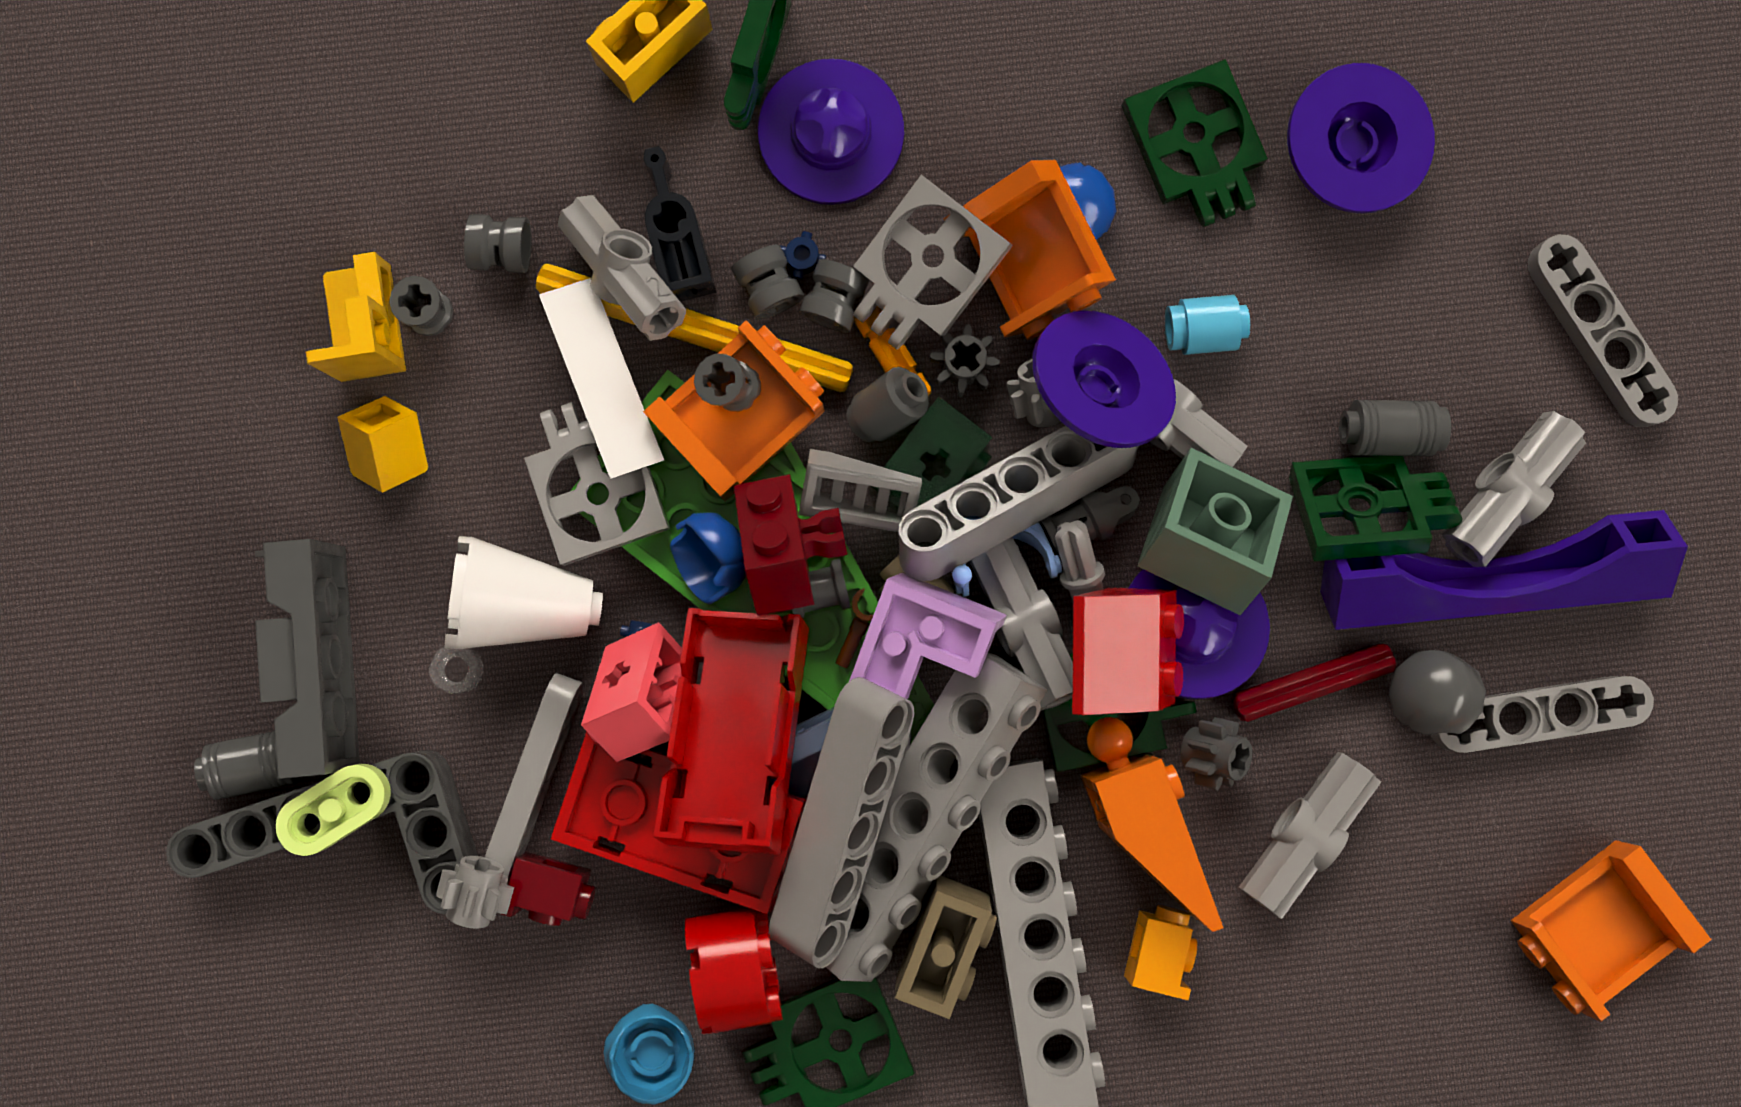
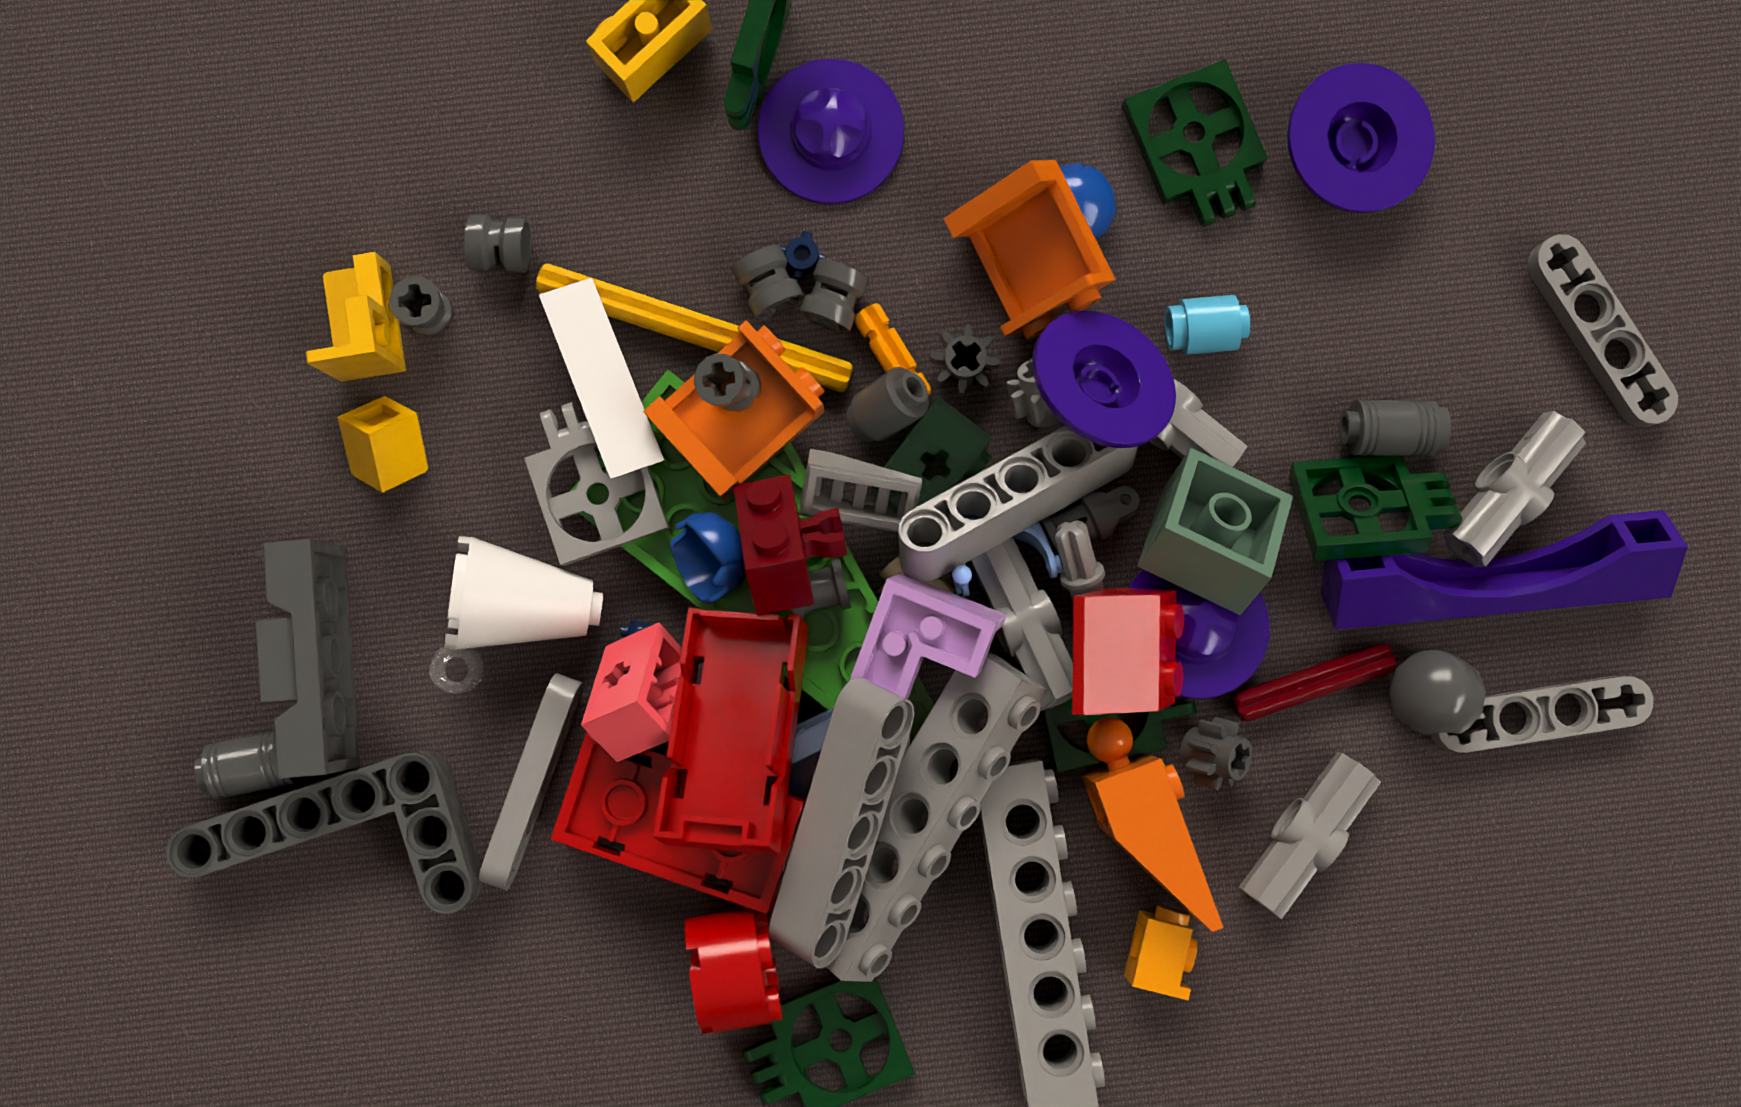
yellowish green plate [276,764,391,856] -> none
light grey gear [436,856,514,929] -> none
dark red brick [500,852,595,926] -> none
light grey piece [558,195,686,341] -> none
dark azure hair [604,1003,695,1105] -> none
black piece [643,146,717,302] -> none
reddish brown hand [835,588,874,669] -> none
light grey piece [853,175,1013,350] -> none
dark tan brick [895,875,997,1020] -> none
orange panel [1510,840,1712,1022] -> none

